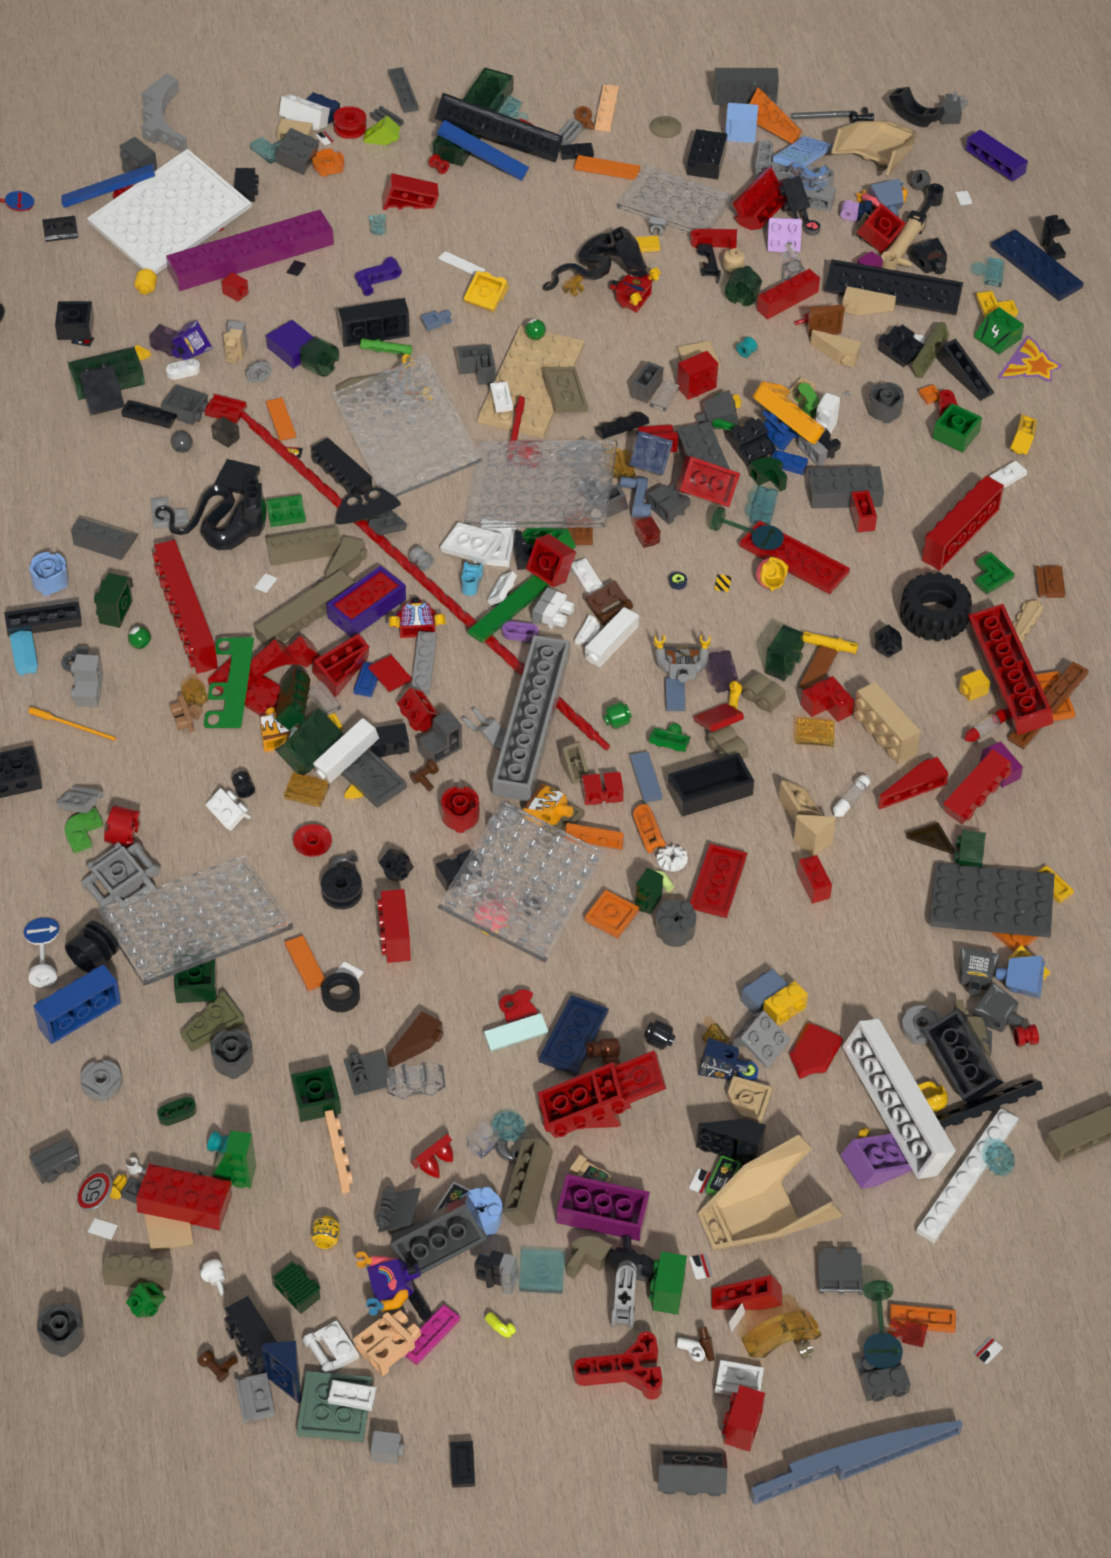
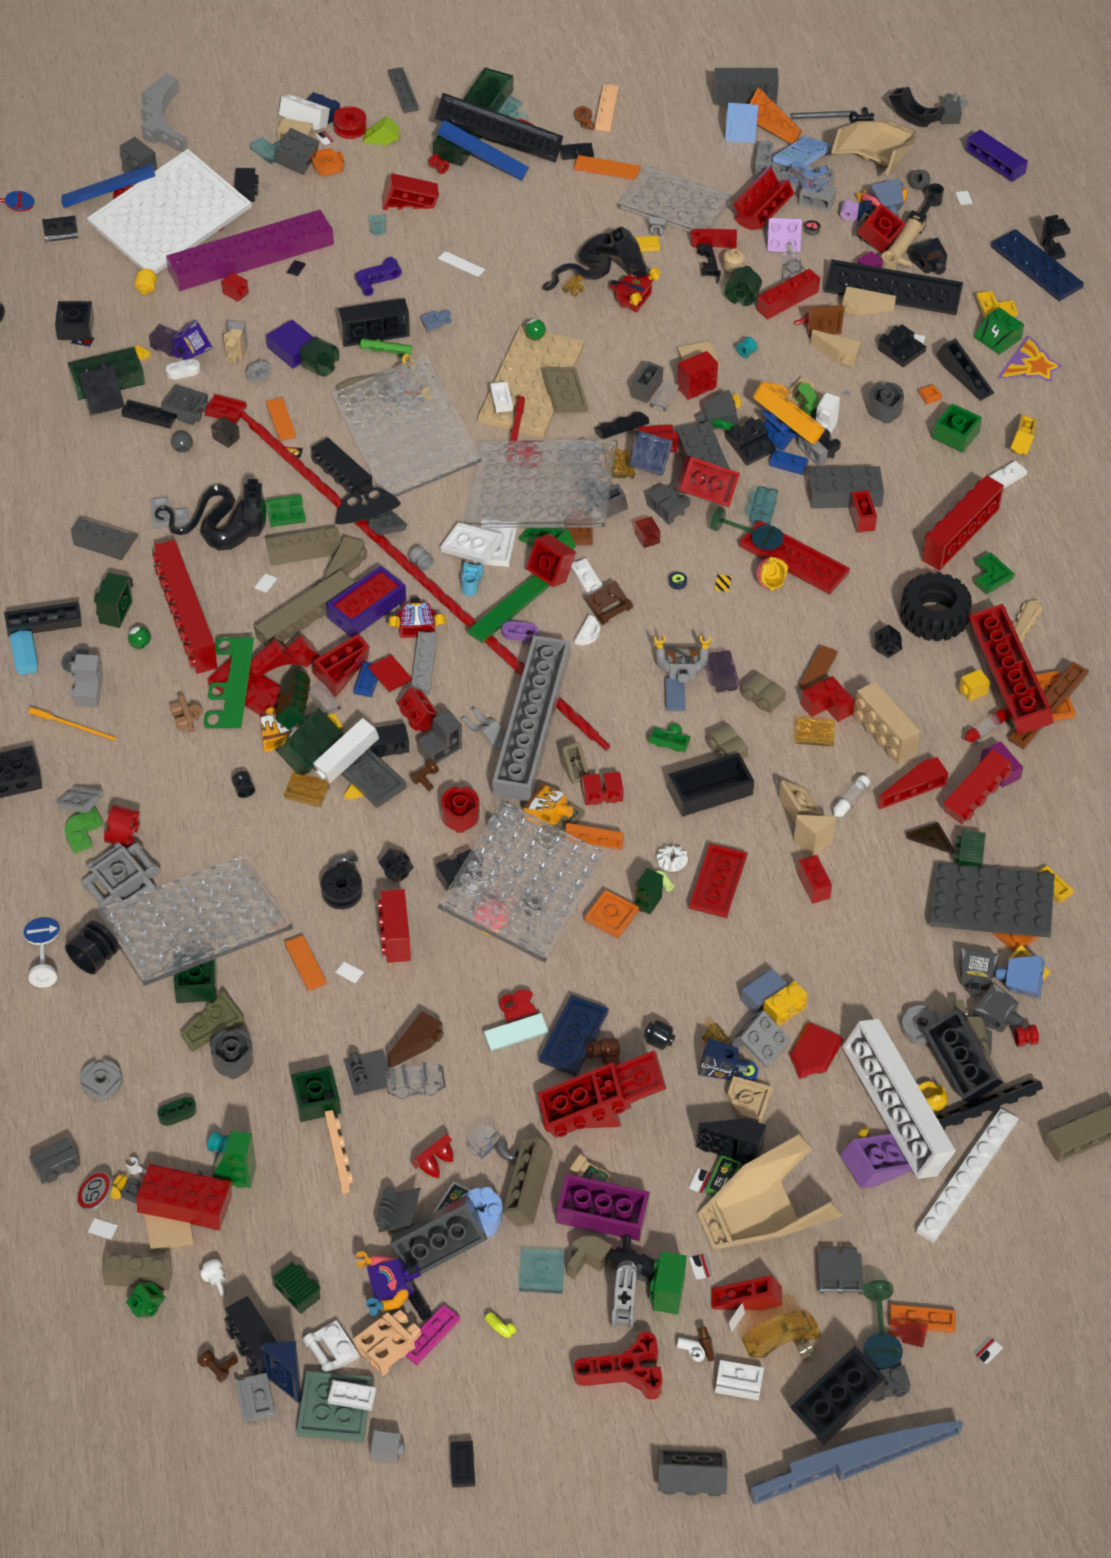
light blue brick [29,552,68,596] -> none
blue brick [33,964,121,1044] -> none
dark grey brick [37,1303,84,1357] -> none
clear yellow brick [181,678,209,706] -> none
white bracket [205,788,252,831] -> none
black tile [214,459,260,494] -> none
red dish [293,824,332,857] -> none
yellow head [311,1215,341,1249] -> none
black tyre [322,972,360,1013] -> none
dark grey tile [370,106,404,126] -> none
dark grey brick [457,344,496,385] -> none
yellow plate [463,271,509,312] -> none
hips [475,1250,518,1295] -> none
white plate [486,571,517,605] -> none
clear light blue gear [492,1112,525,1142] -> none
black plate [514,531,534,570] -> none
white hips [532,587,575,629] -> none
light grey tile [558,118,585,145] -> none
white brick [585,607,639,667] -> none
green head [603,702,632,729] -> none
sand blue beam [620,476,652,519] -> none
sand blue tile [630,751,662,803] -> none
orange plate [633,804,667,854] -> none
dark tan dish [650,116,681,138] -> none
dark grey brick [655,900,696,947] -> none
black brick [687,129,728,180] -> none
red tile [693,703,744,732] -> none
red brick [722,1385,766,1452] -> none
yellow arm [729,681,742,709] -> none
dark green brick [749,457,787,492] -> none
clear green brick [765,625,805,682] -> none
black hinge [778,176,810,222] -> none
yellow pin [802,631,859,655] -> none
olive plate [912,322,949,378] -> none
red leg [938,390,958,418] -> none
clear light blue plate [972,257,1004,287] -> none
clear light blue gear [984,1142,1015,1176] -> none
dark orange plate [1035,566,1065,598] -> none
none -> black brick [790,1346,889,1445]

